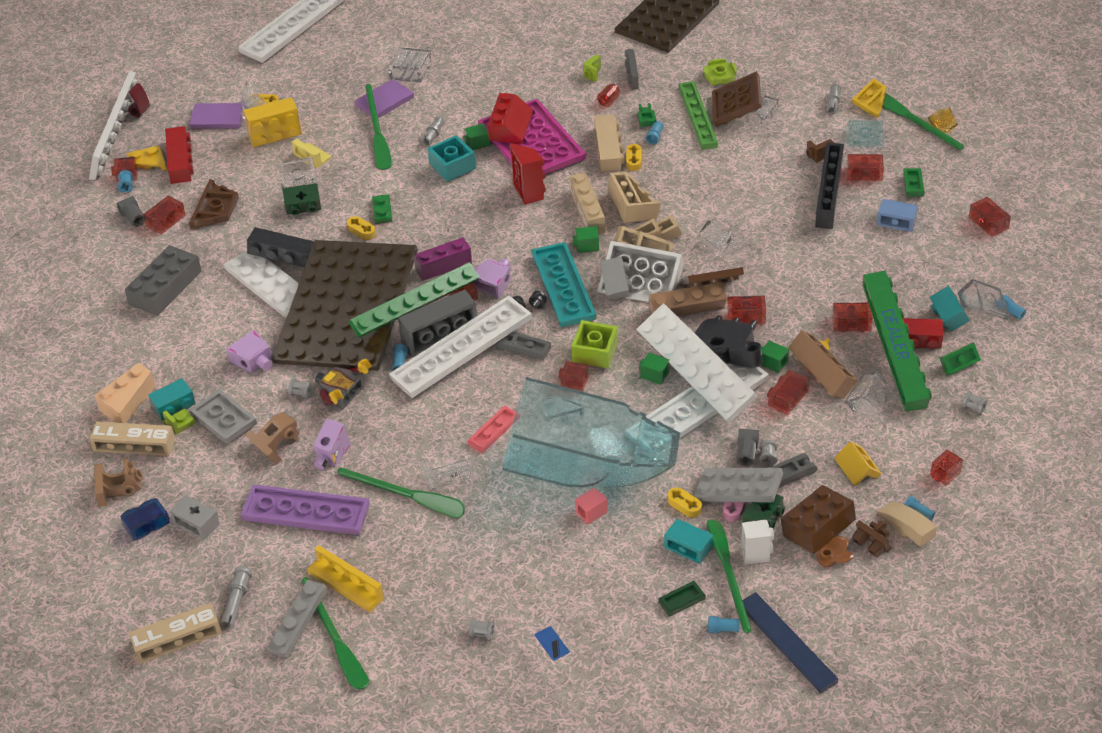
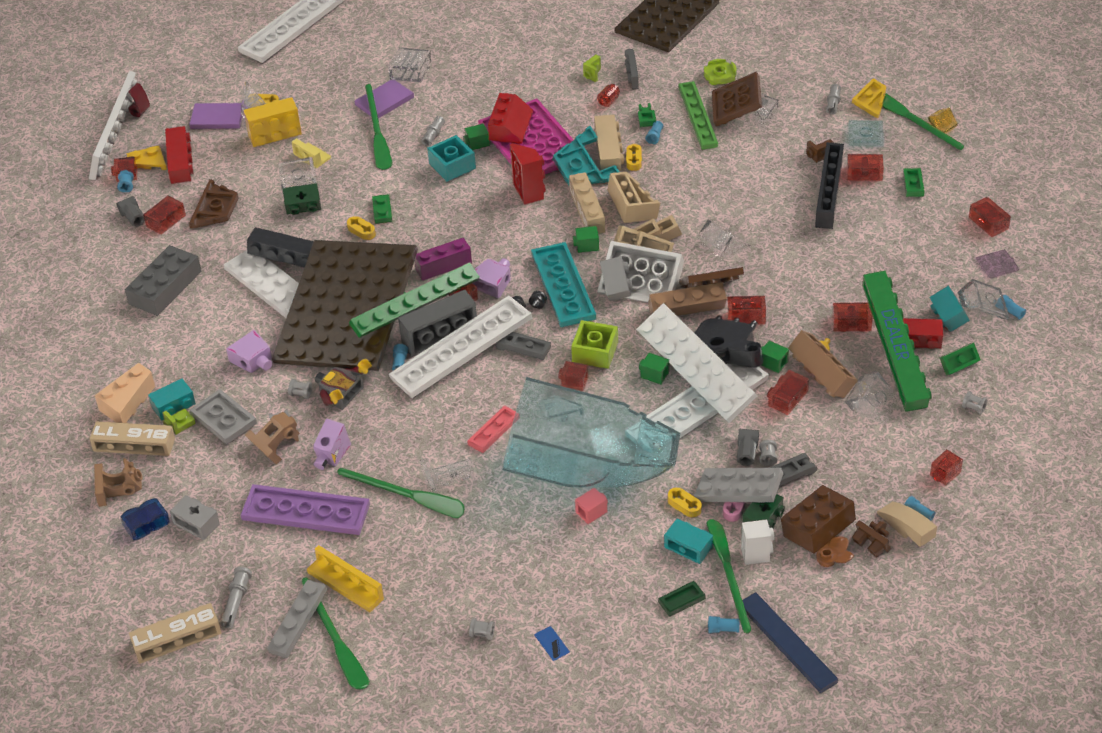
yellow panel [835,441,882,486] -> none
medium blue brick [877,199,918,232] -> none
none -> teal wing [552,126,620,186]
none -> piece [976,249,1019,279]

